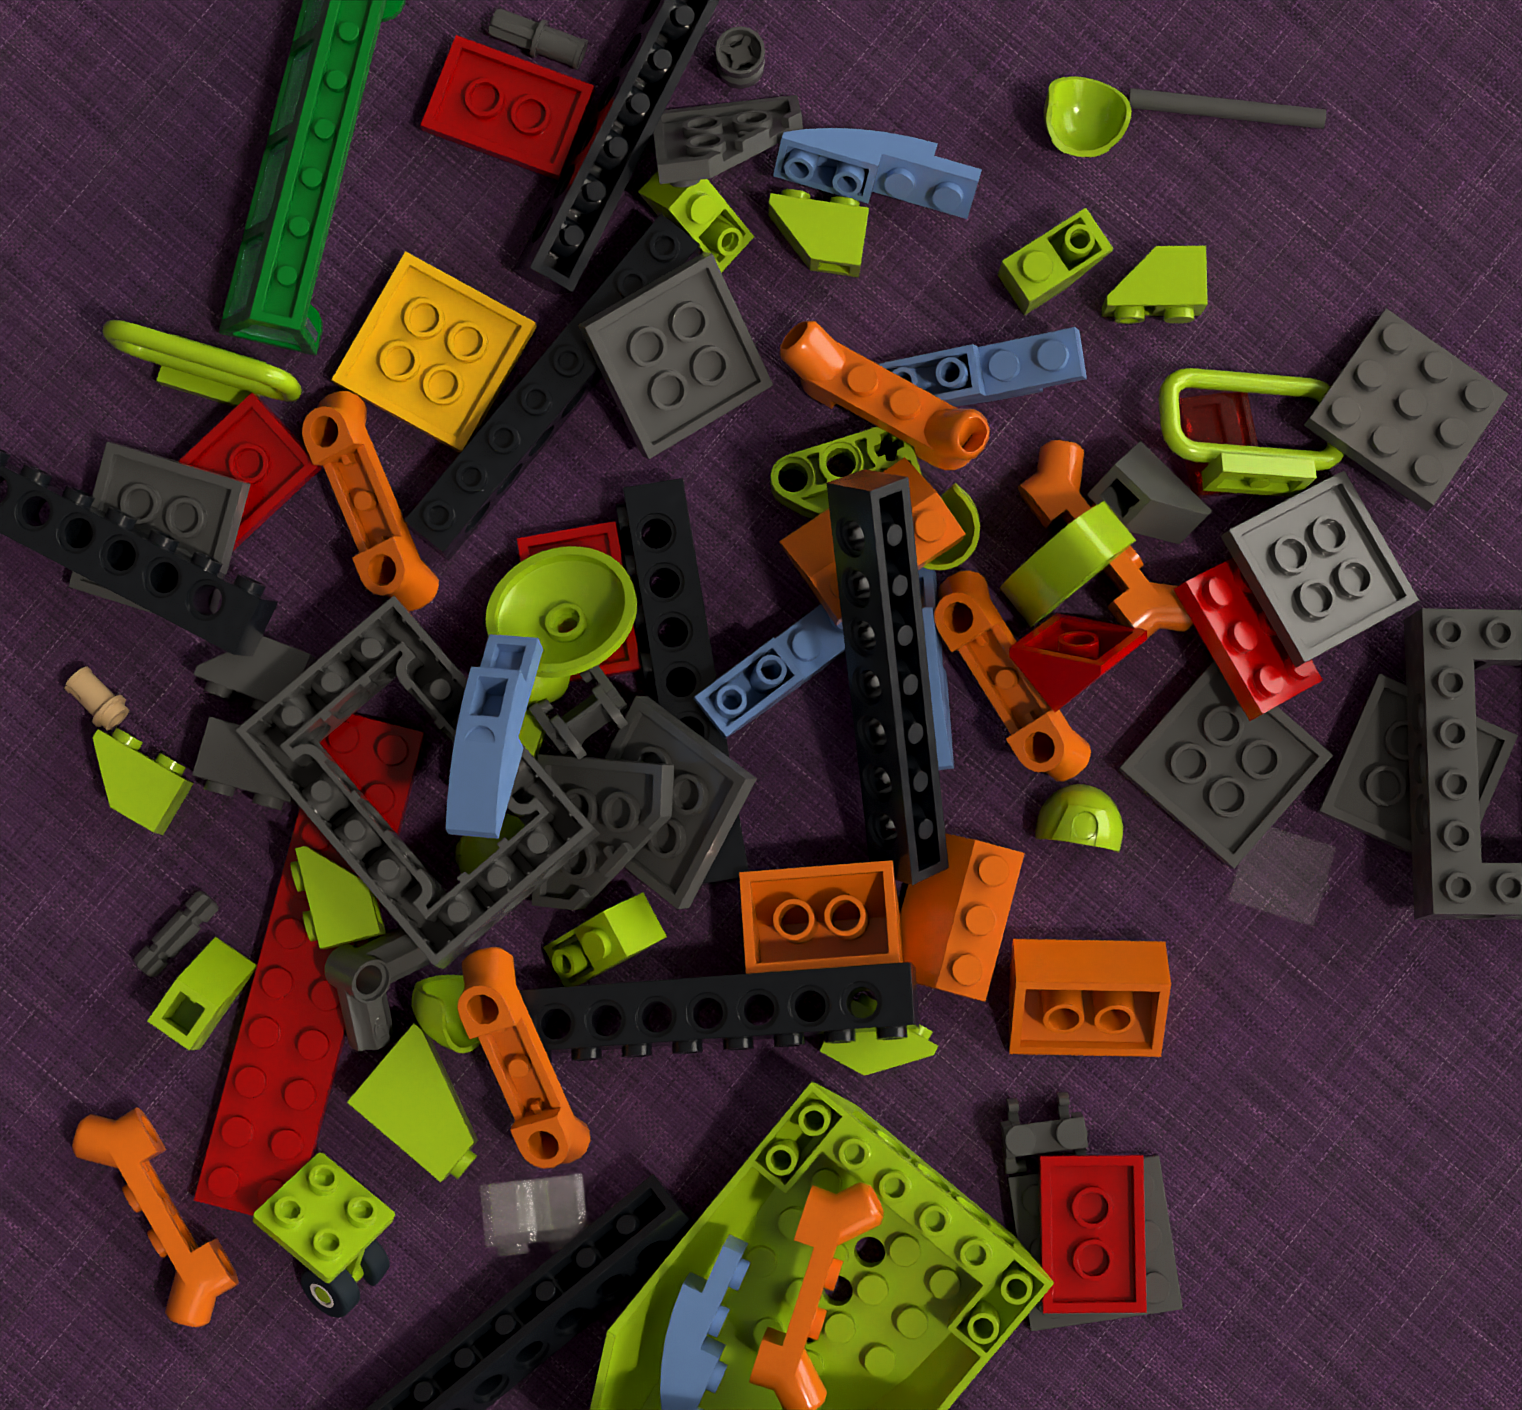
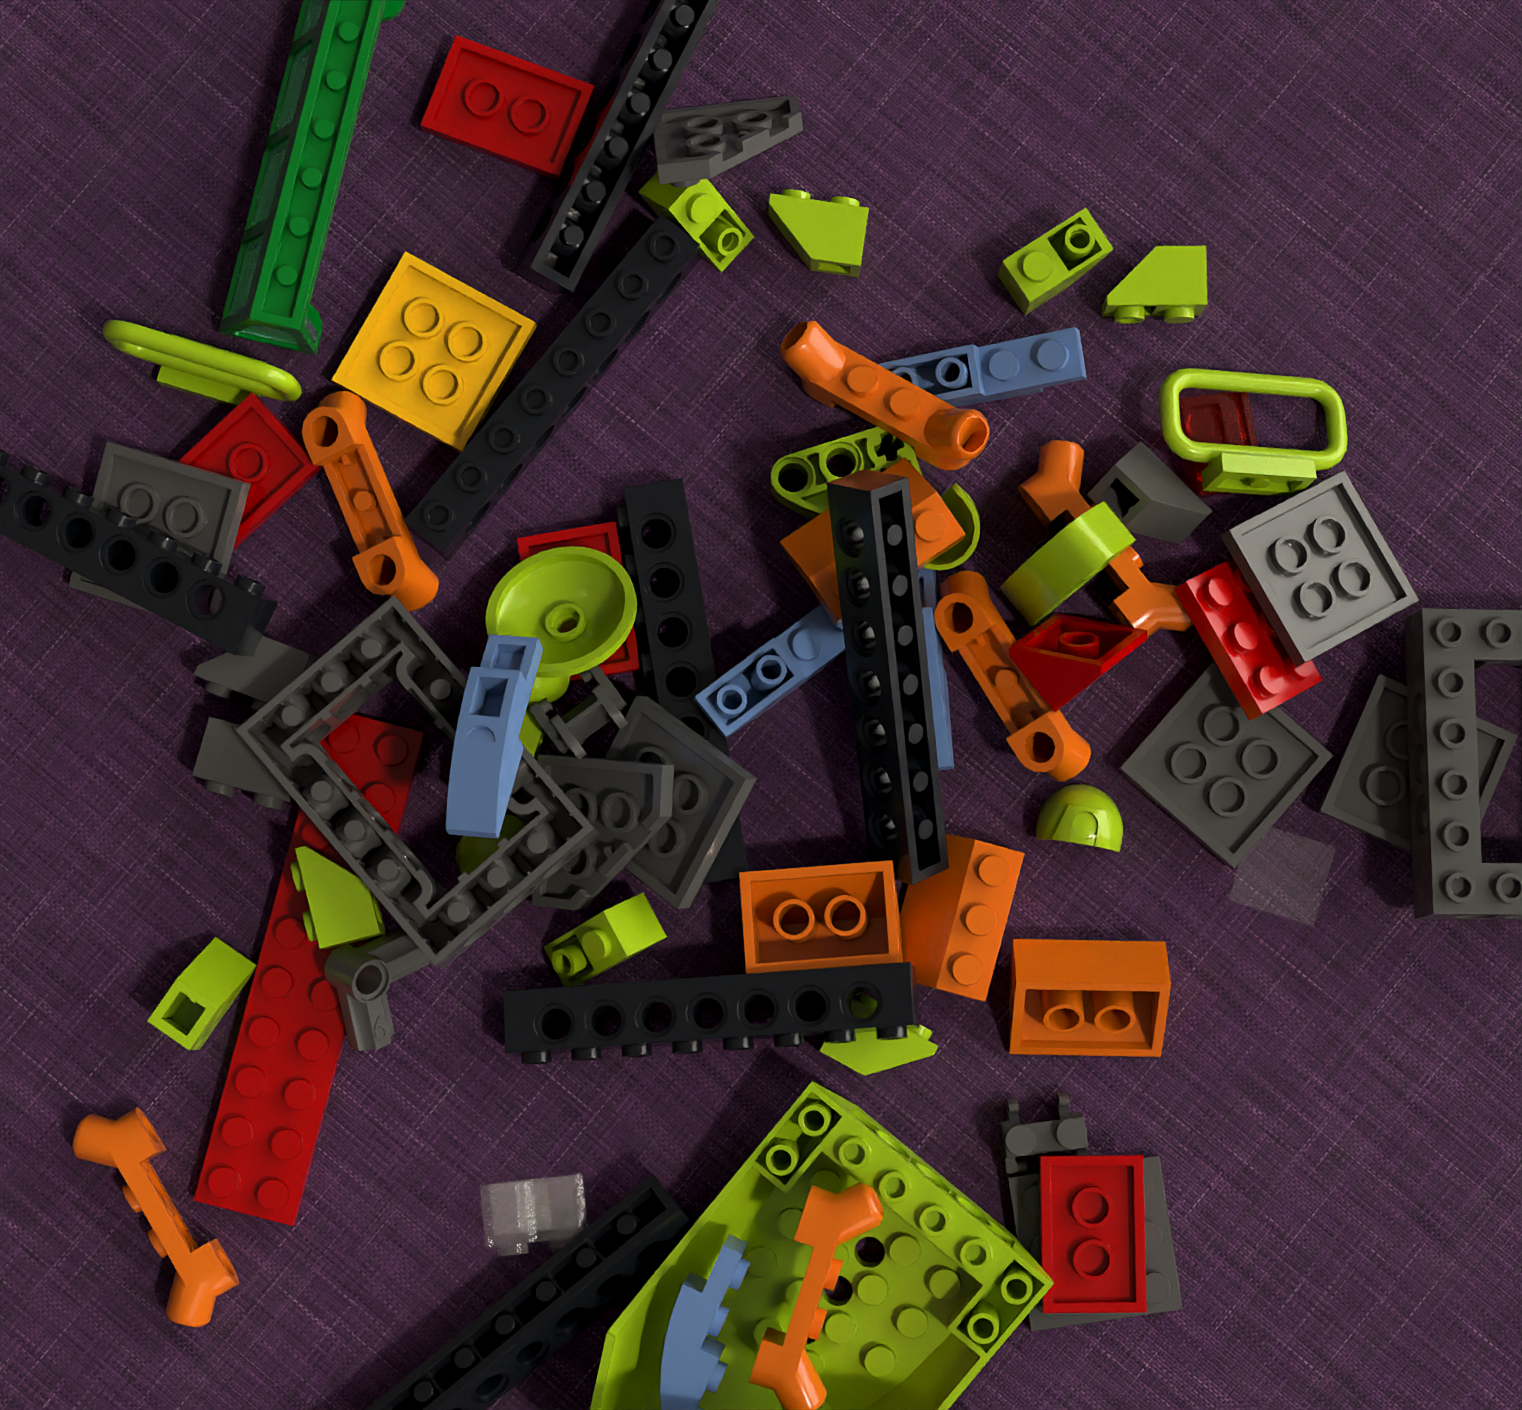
tan pin [64,666,129,731] -> none
lime slope [92,727,194,835] -> none
dark grey axle [134,891,219,977] -> none
lime plate [252,1153,395,1318] -> none
lime slope [347,1023,478,1182] -> none
lime helmet [412,975,481,1053] -> none
orange plate [457,947,590,1169] -> none
dark grey axle [488,9,588,70] -> none
dark grey plate [578,252,773,459] -> none
dark grey wheel [715,26,765,89] -> none
medium blue slope [773,128,982,219] -> none
lime helmet [1044,76,1131,158] -> none
dark grey bar [1128,88,1326,129] -> none
dark grey plate [1304,308,1509,512] -> none

